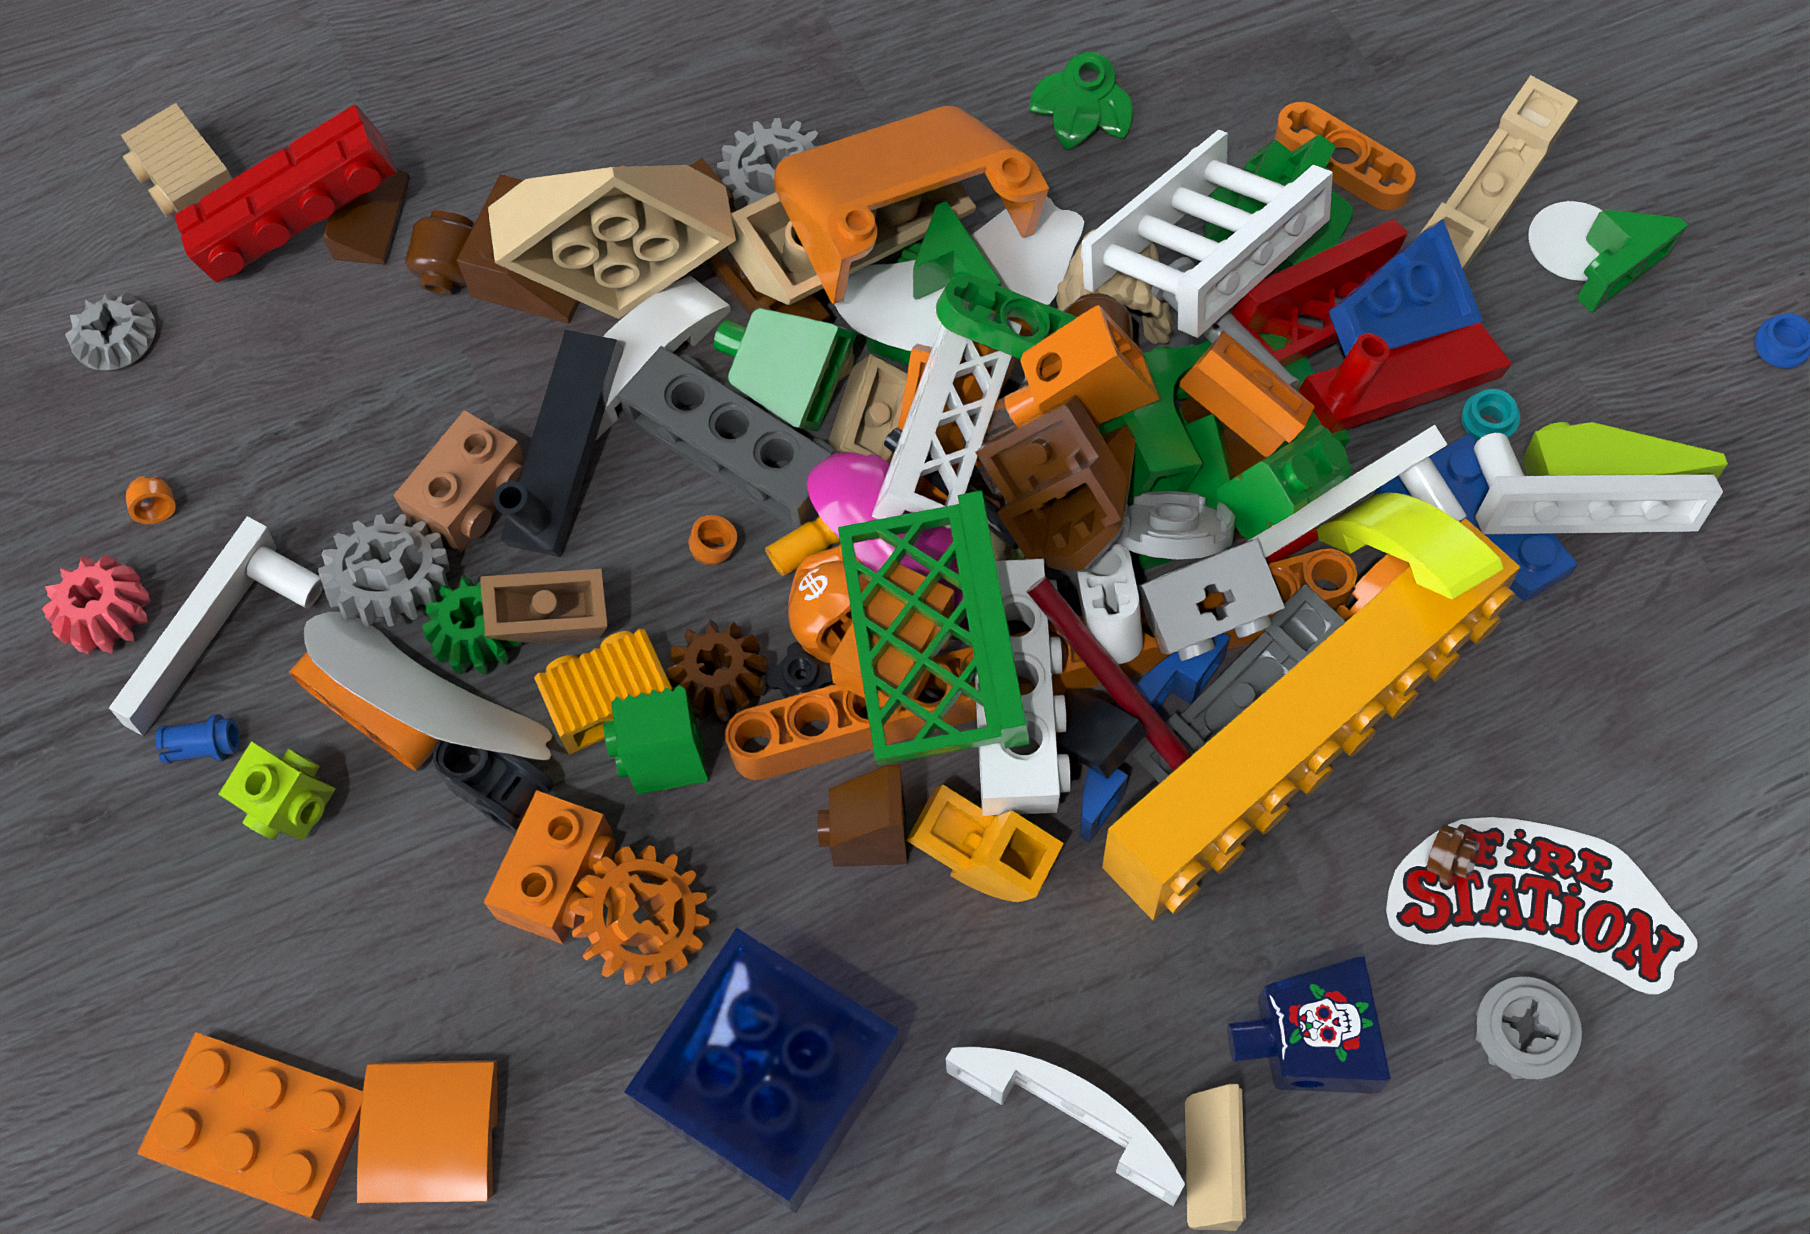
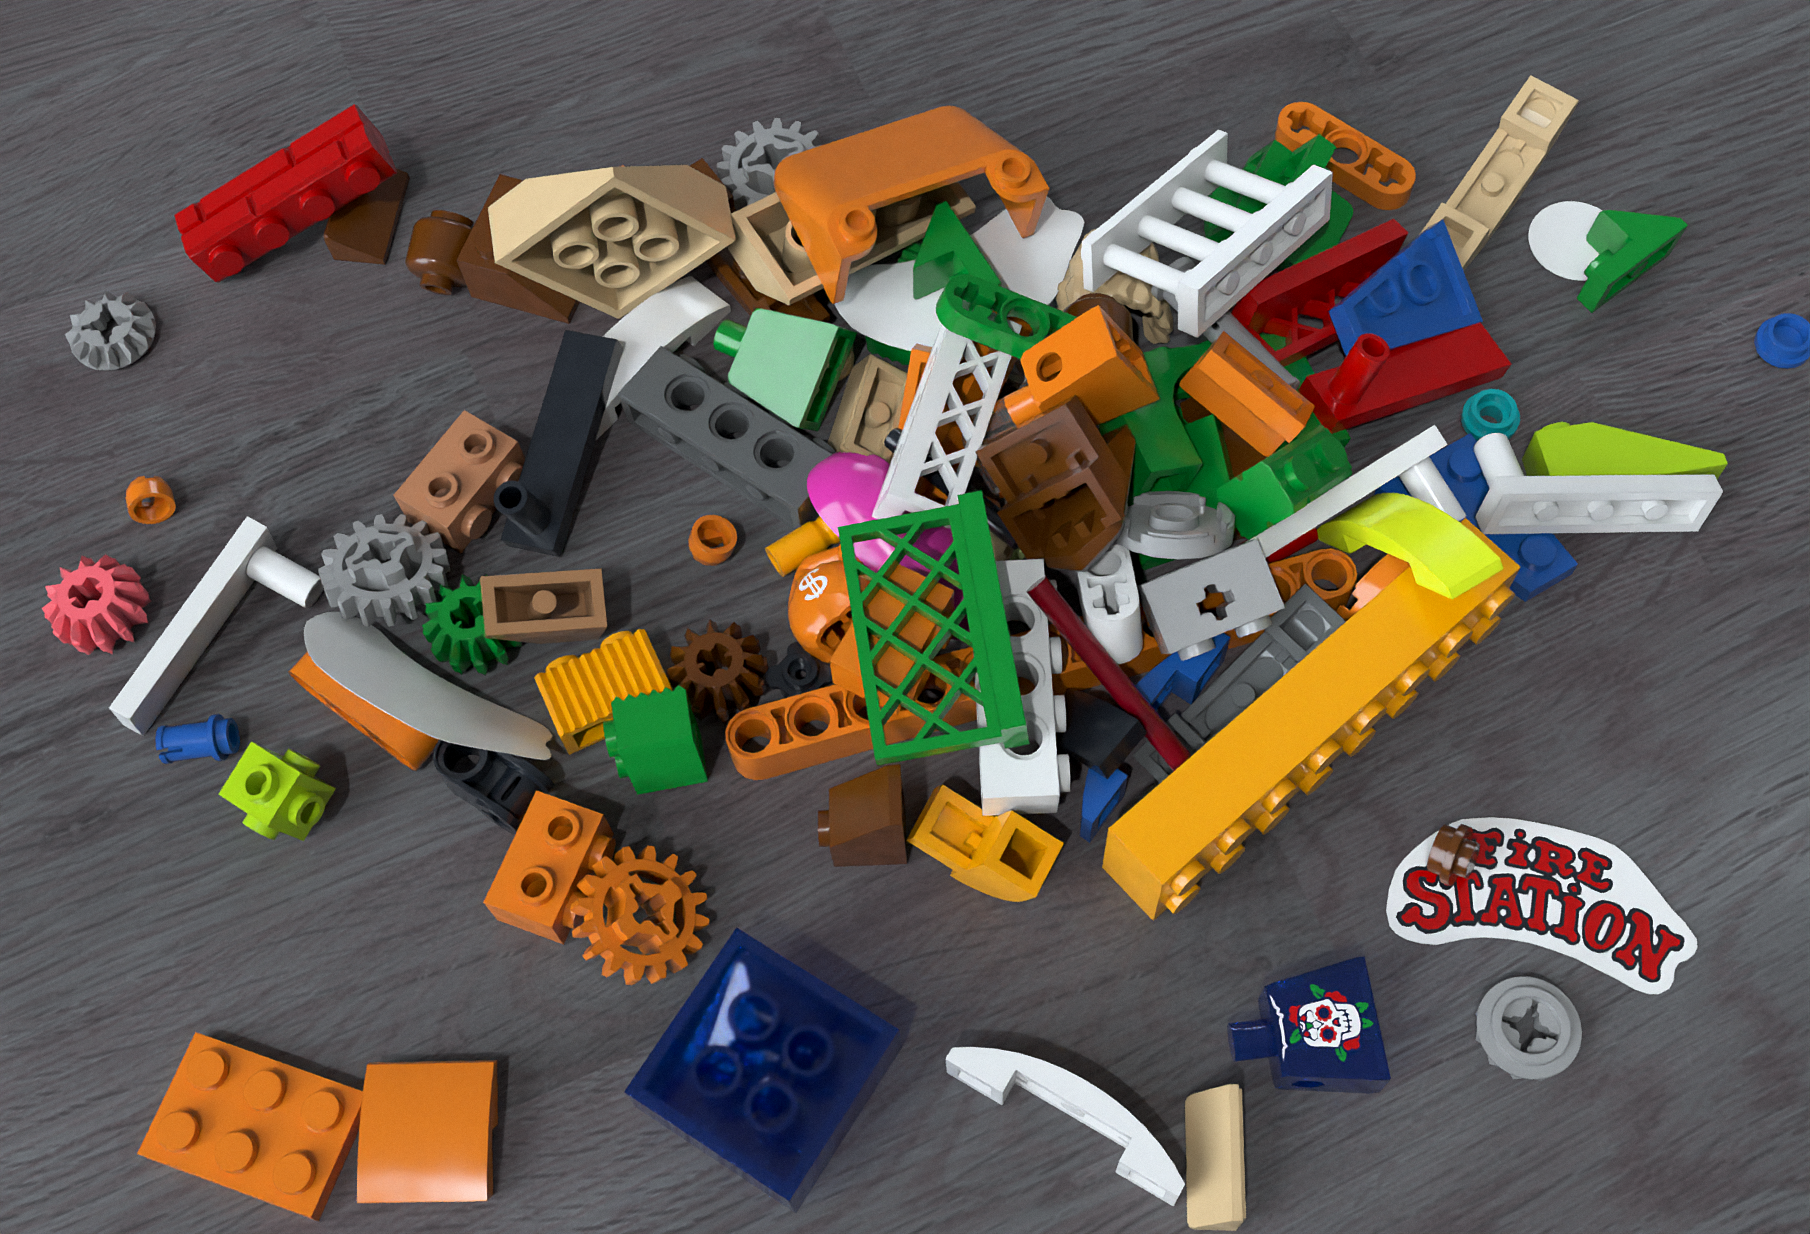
tan brick [121,103,232,217] -> none
green plate [1029,52,1132,151] -> none

